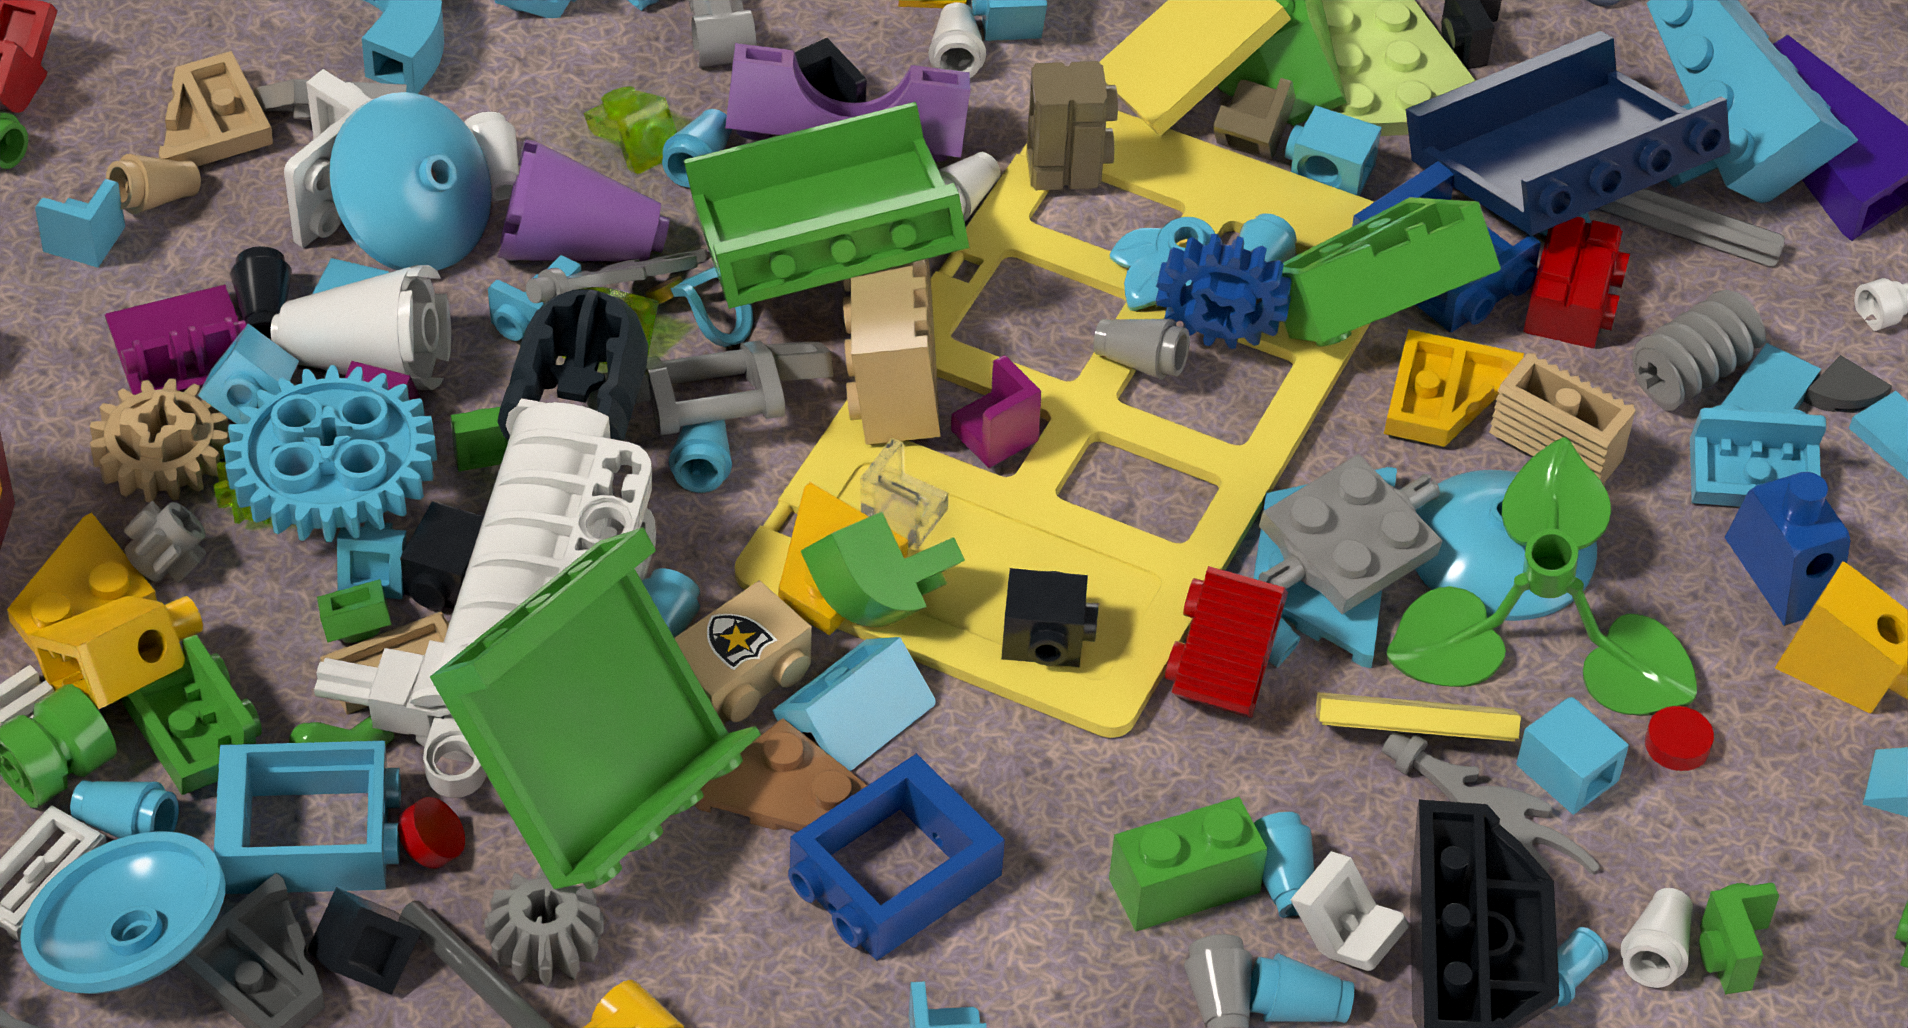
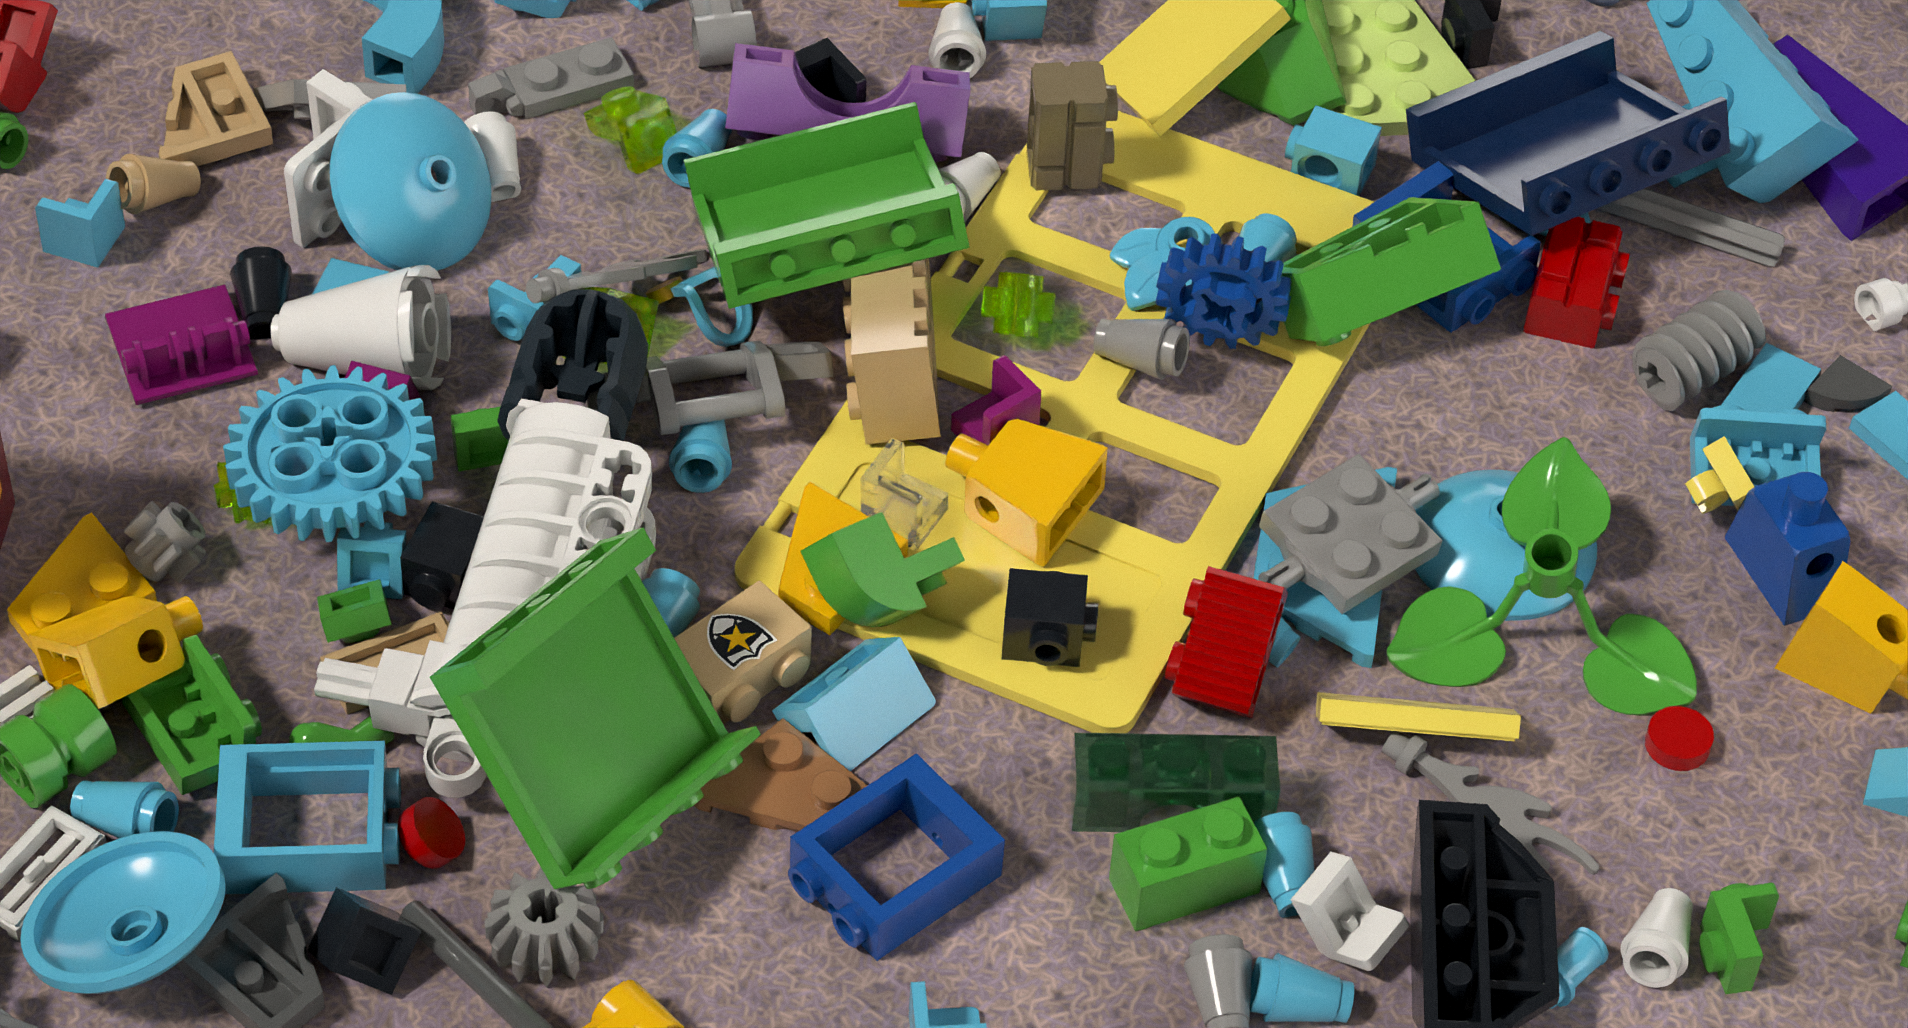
tan gear [90,379,229,502] -> none
medium azure brick [198,324,299,424] -> none
medium lavender cone [498,139,670,262] -> none
dark tan panel [1213,78,1296,161] -> none
yellow wing [1384,329,1524,447] -> none
tan brick [1489,353,1635,484] -> none
medium azure panel [1516,697,1629,815] -> none
none -> light grey hinge [468,37,634,119]
none -> yellow torso [945,419,1108,567]
none -> clear neon green gear [981,272,1056,338]
none -> clear green arch [1070,733,1280,832]
none -> light yellow tile [1685,436,1754,514]

